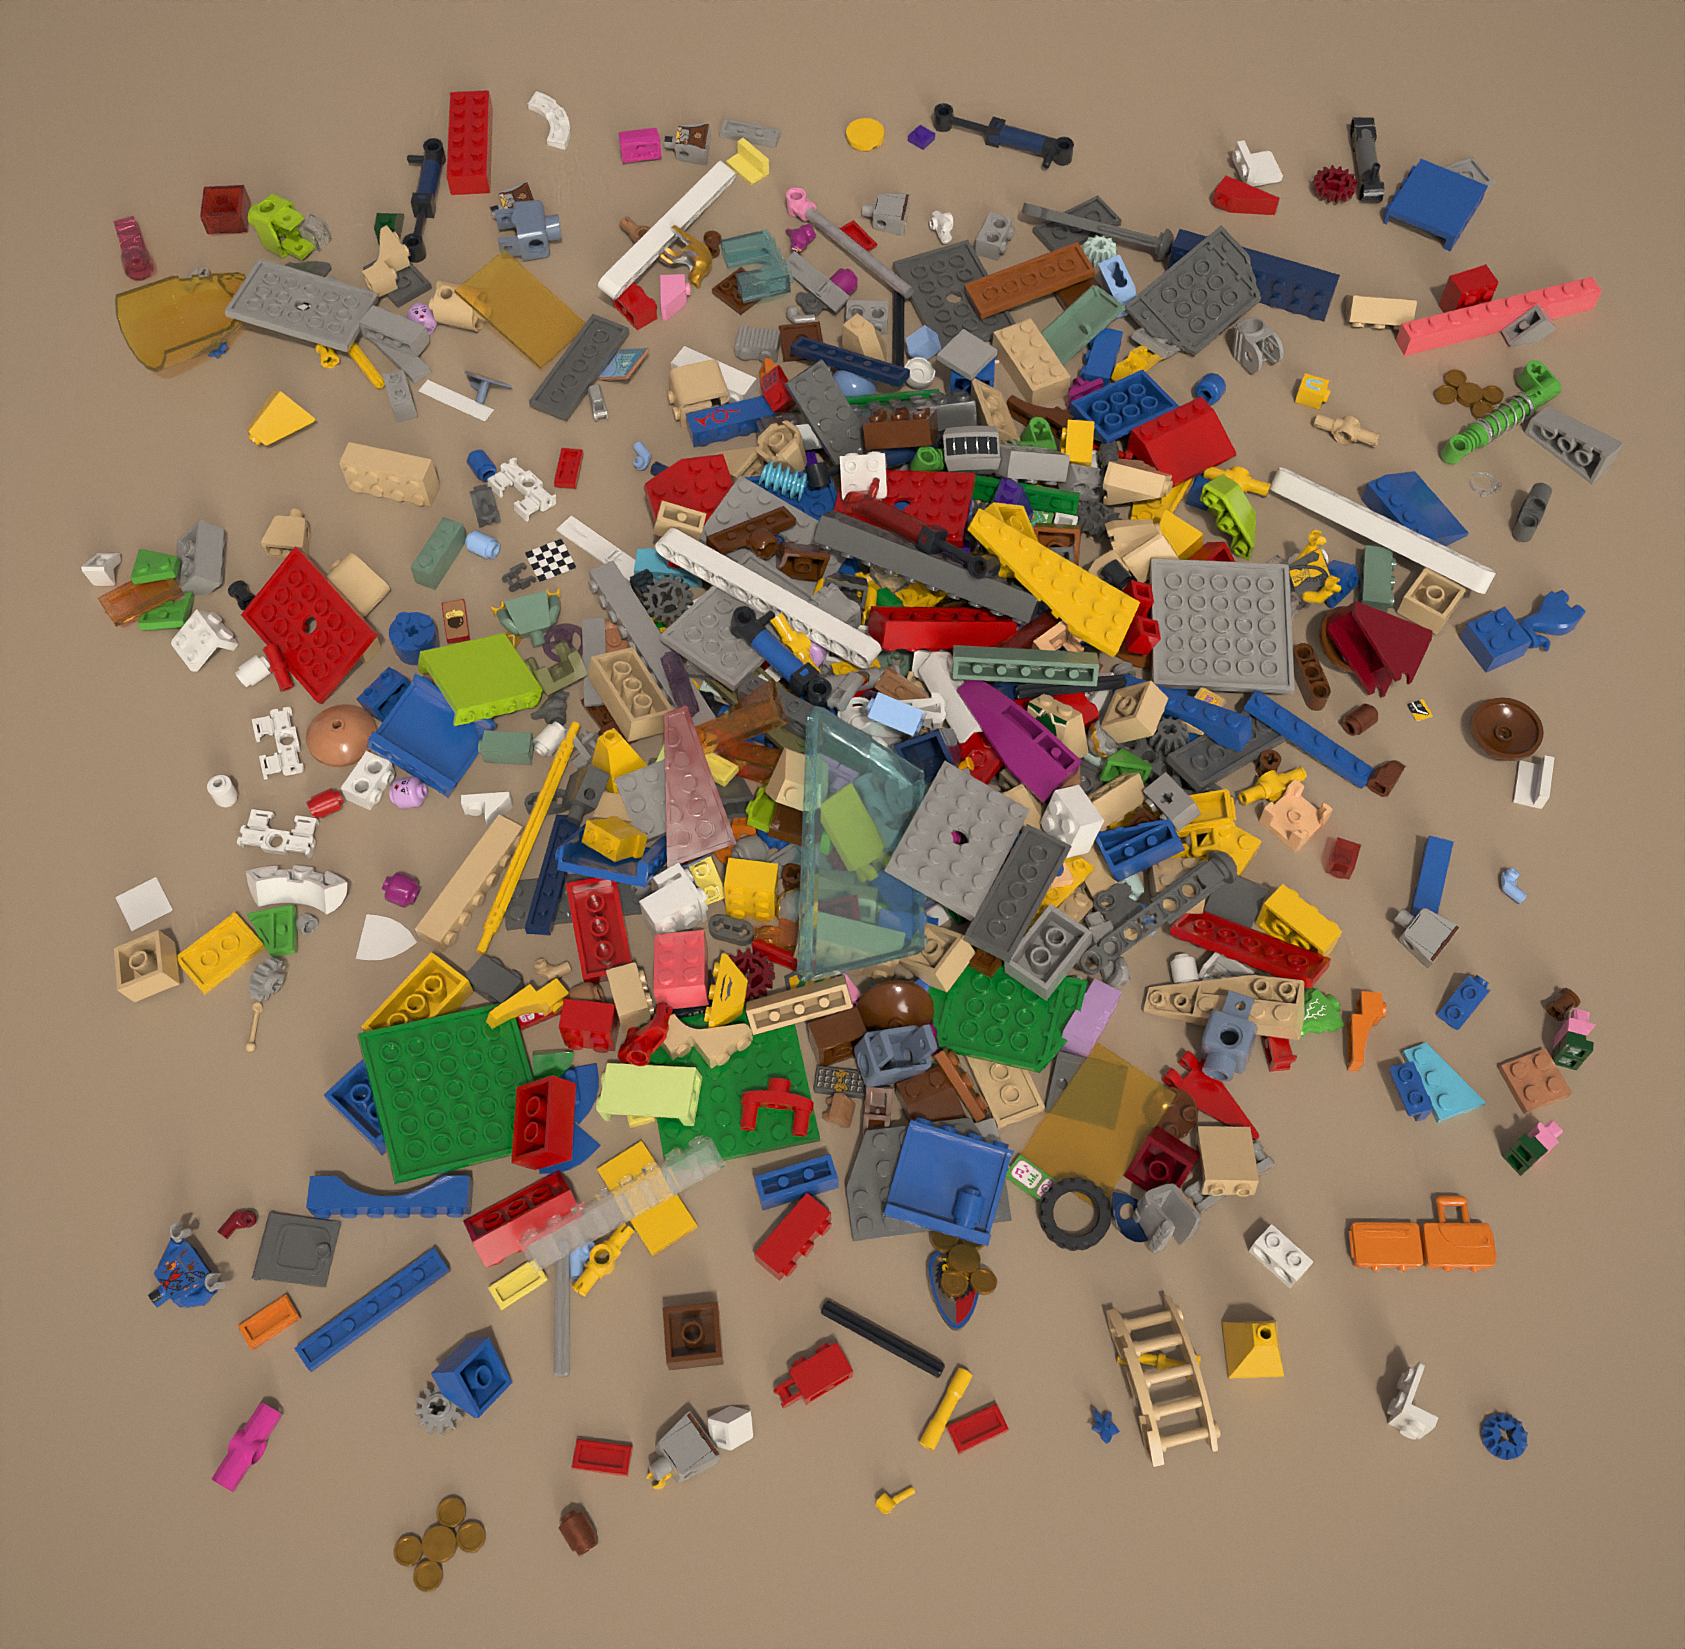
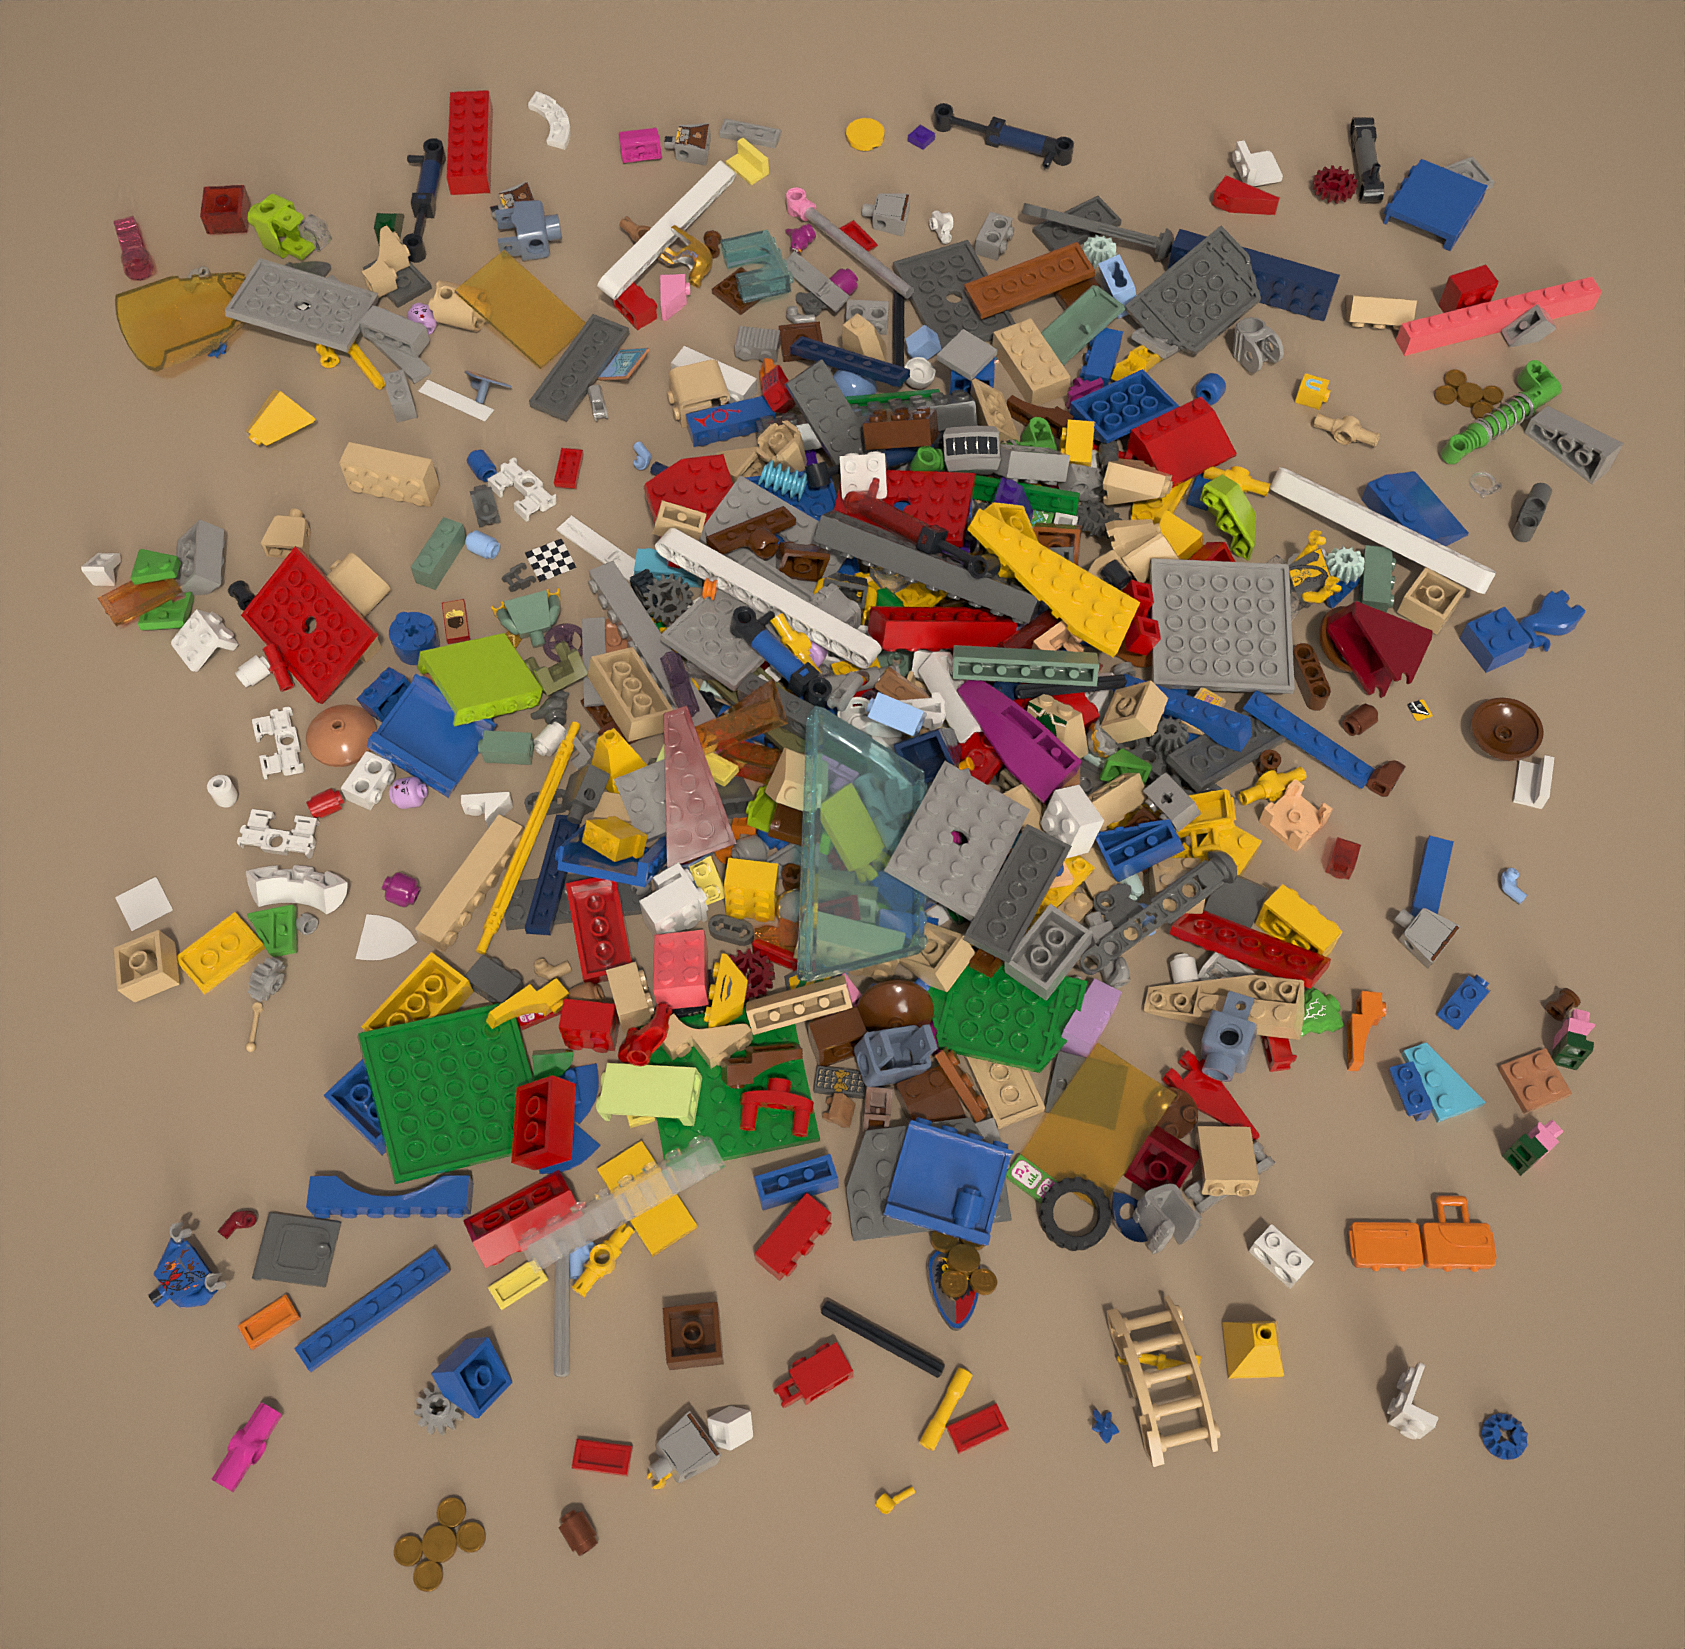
none -> orange bush [702,578,718,601]
none -> reddish brown slope [721,1042,803,1089]
none -> light aqua gear [1326,545,1365,585]

